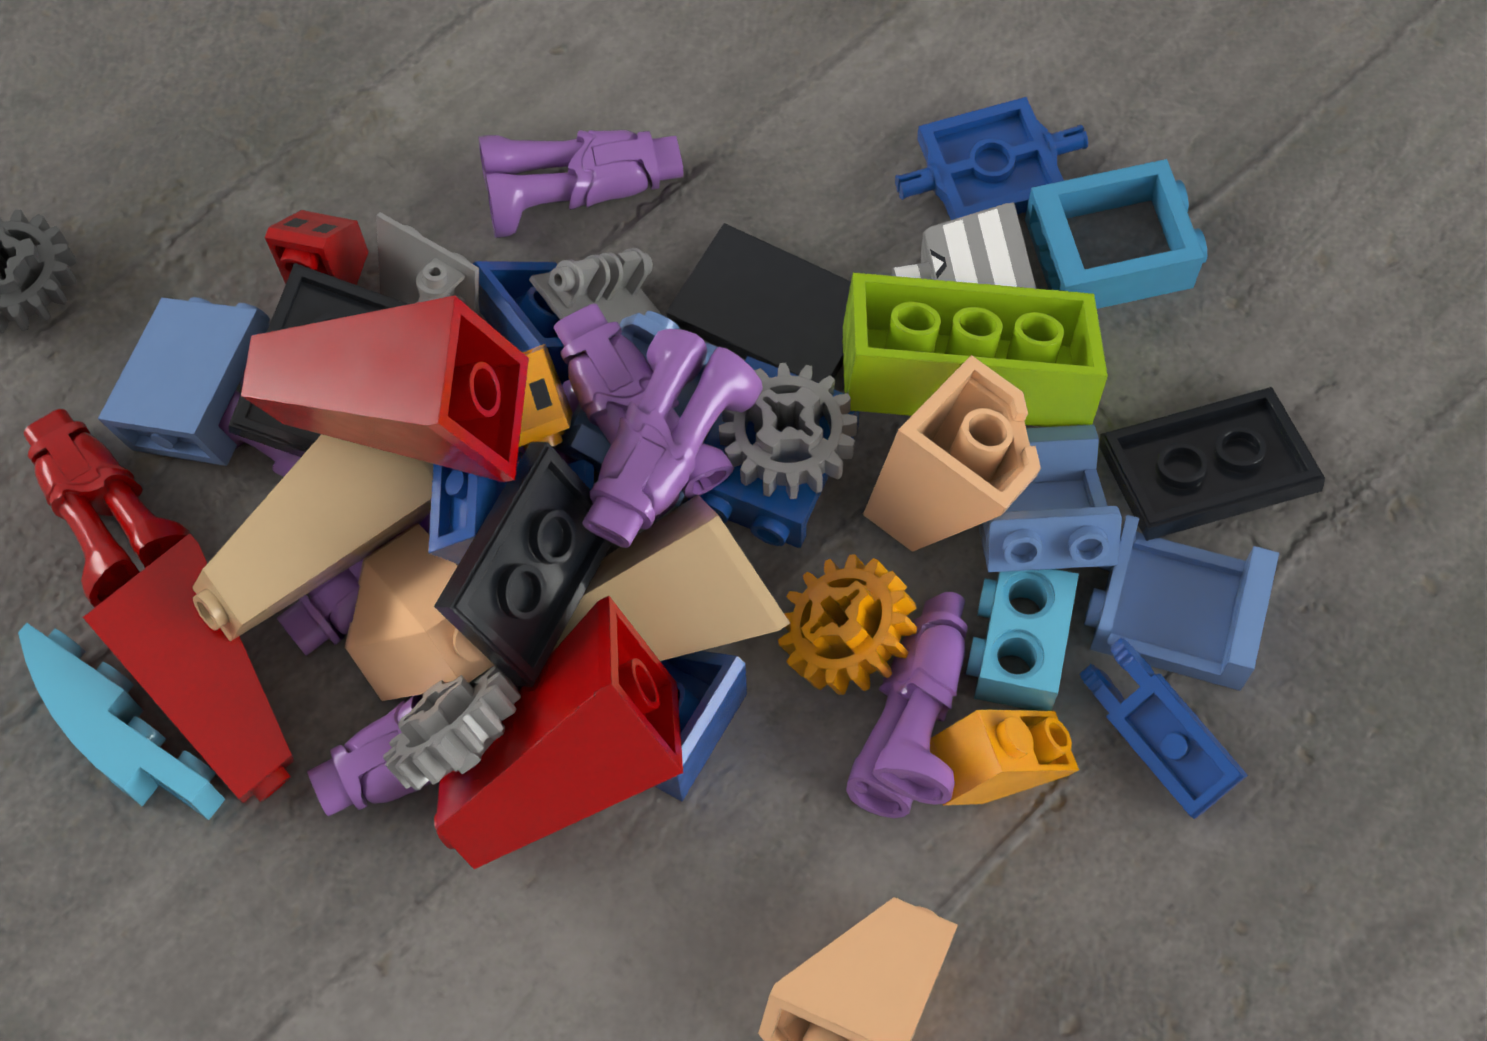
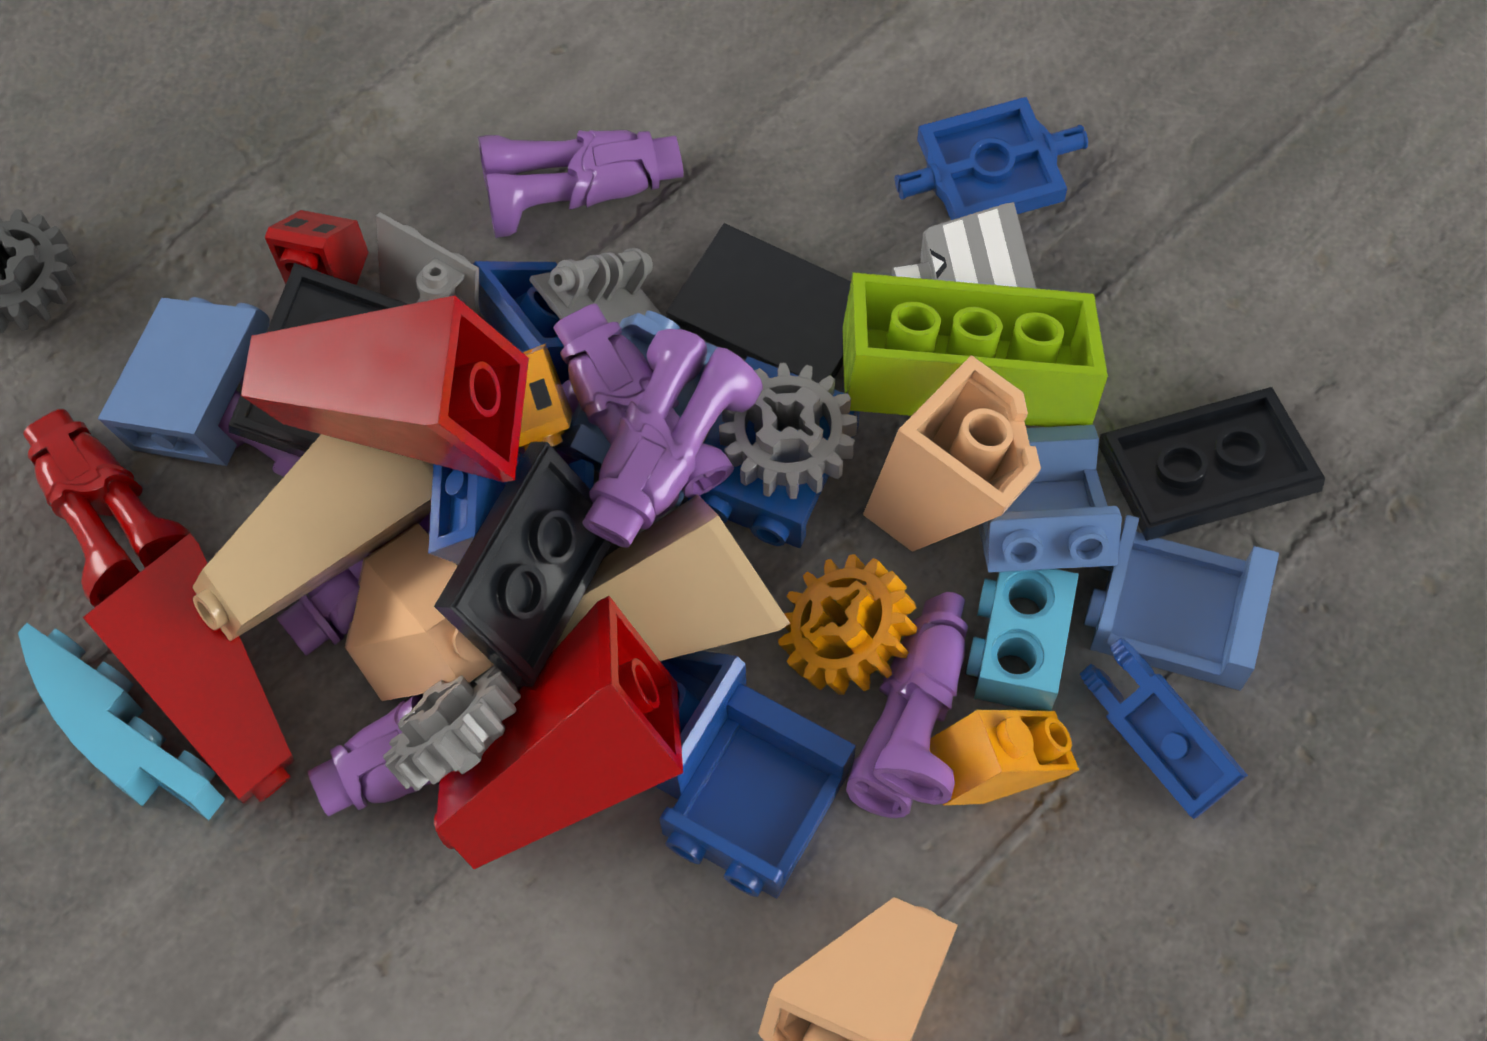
dark azure window [1025,159,1207,309] -> none
none -> blue panel [659,683,856,899]

